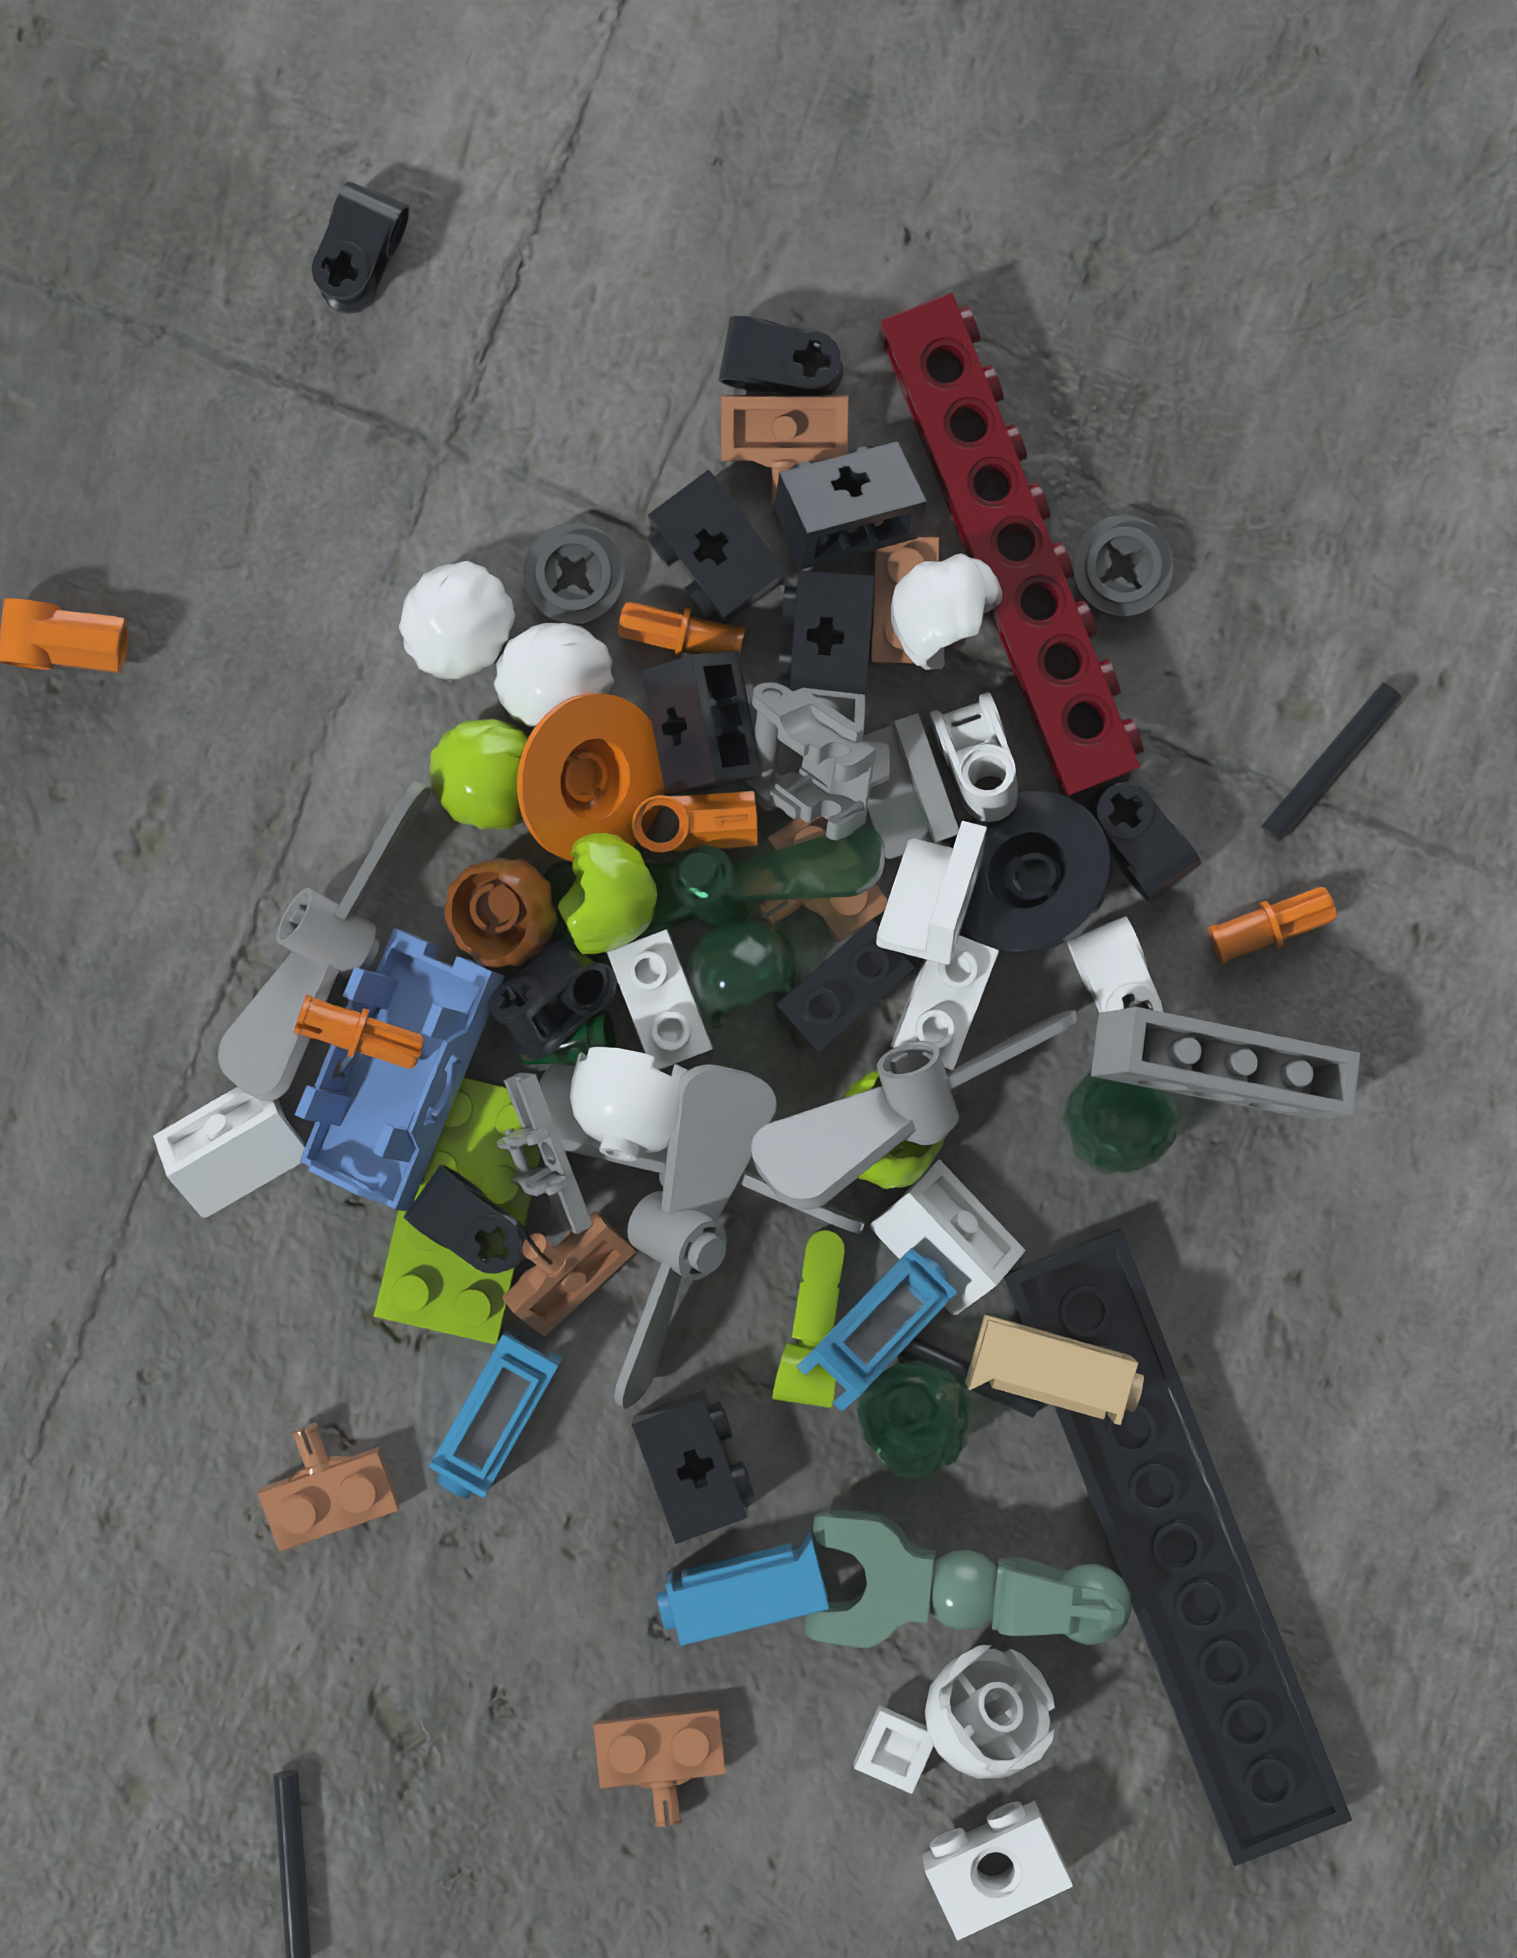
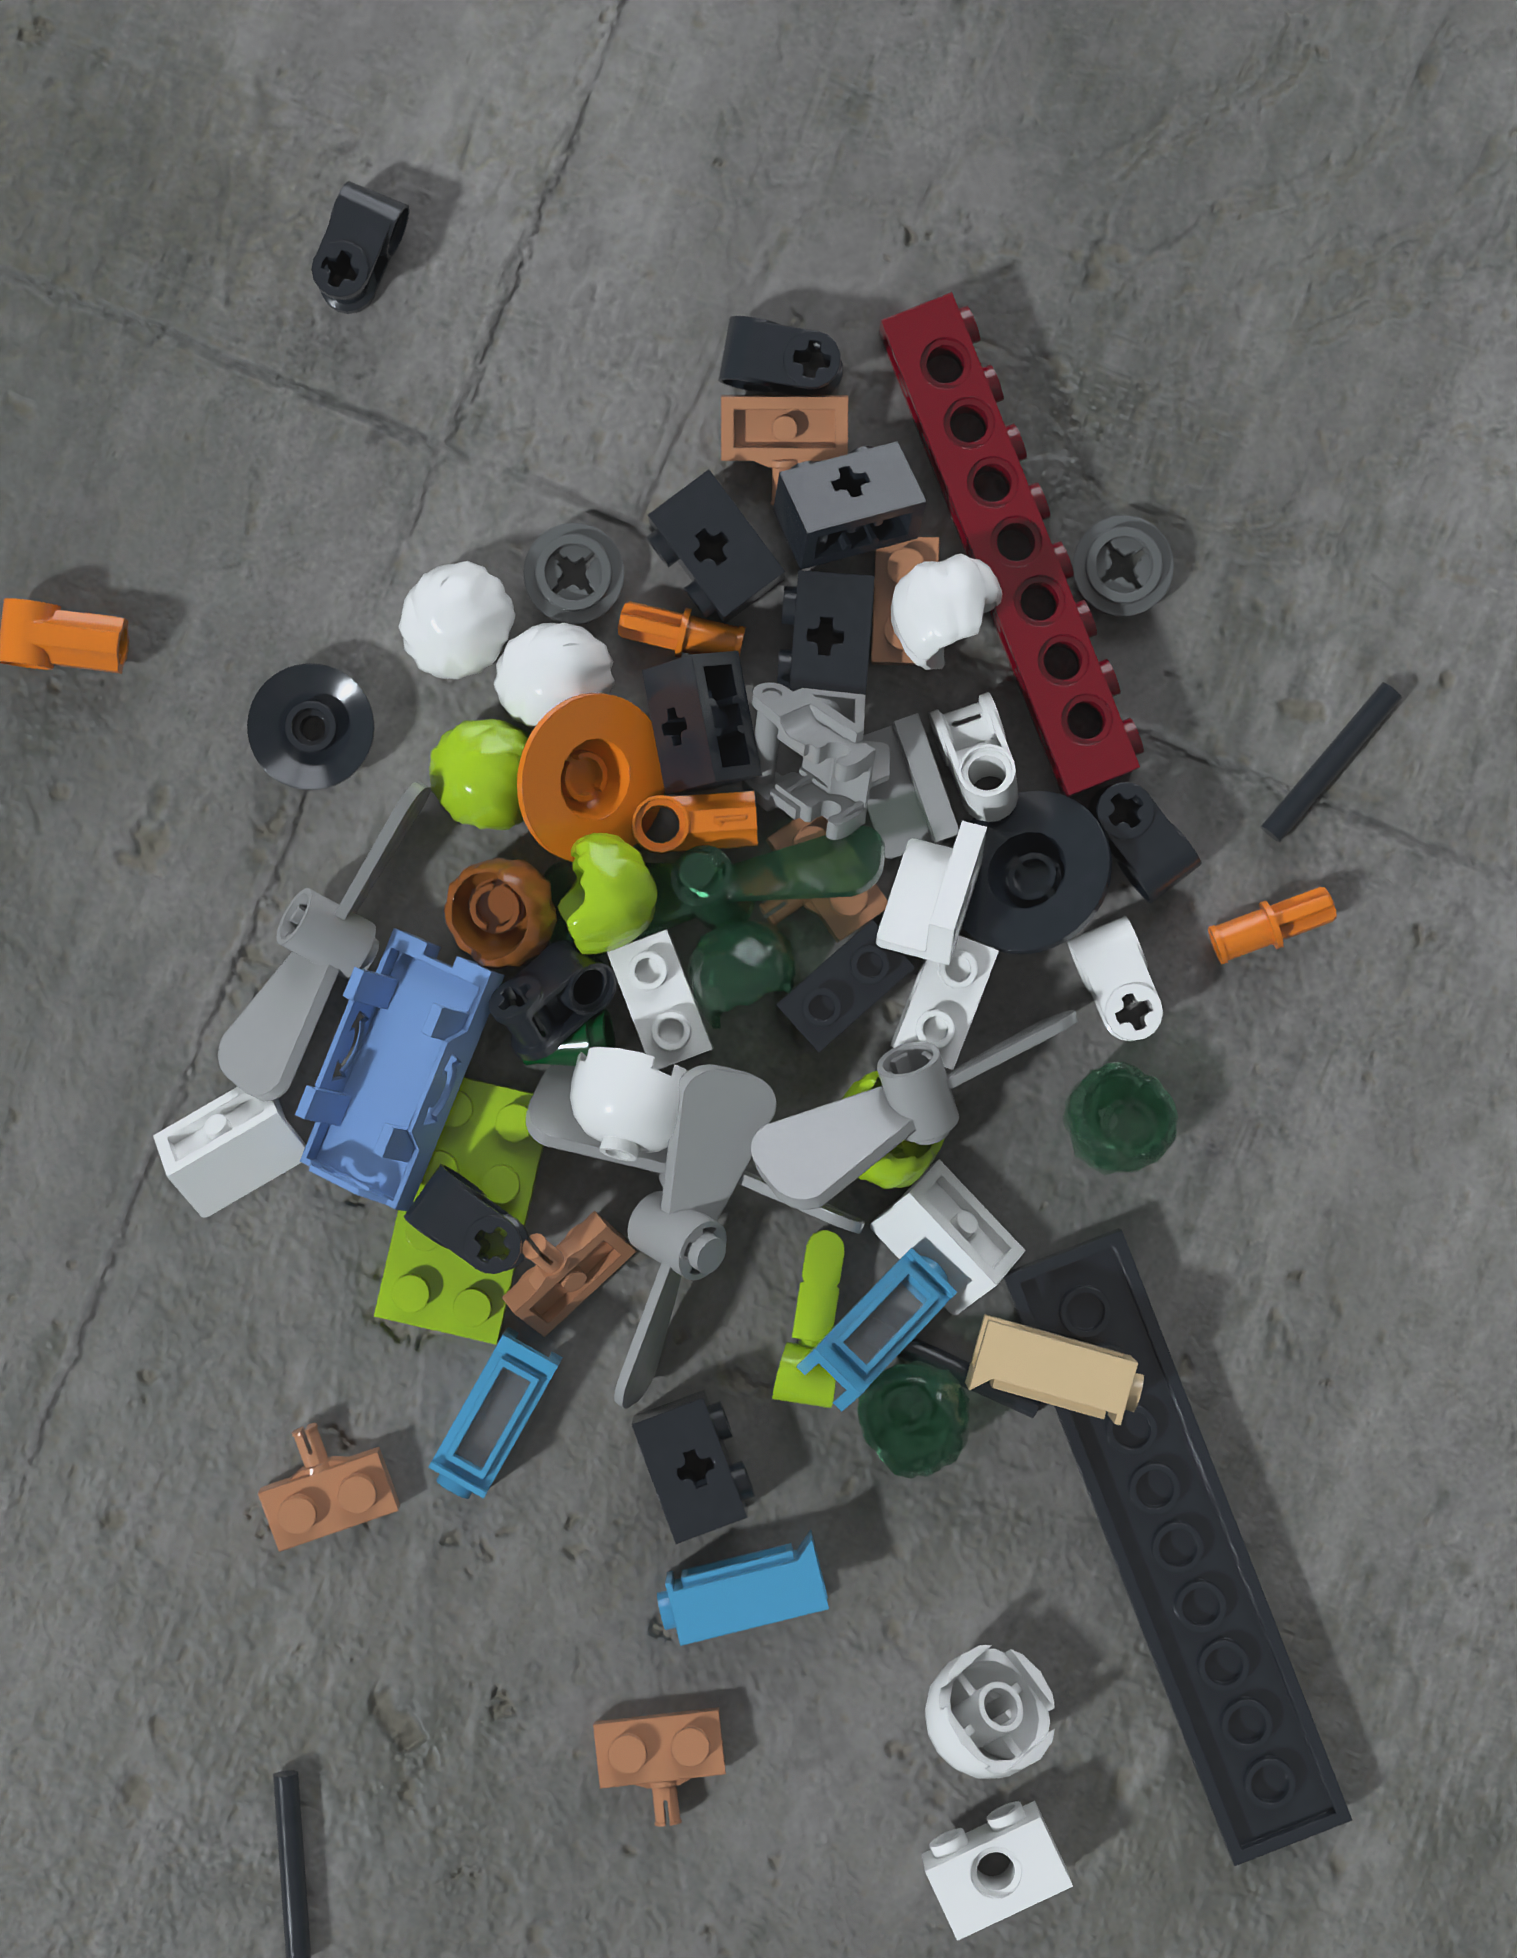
orange axle [293,994,424,1069] -> none
light grey piece [497,1072,593,1234] -> none
sand green piece [803,1509,1132,1648] -> none
white plate [854,1705,934,1794] -> none
light grey brick [1091,1007,1360,1119] -> none
none -> black dish [247,663,375,790]

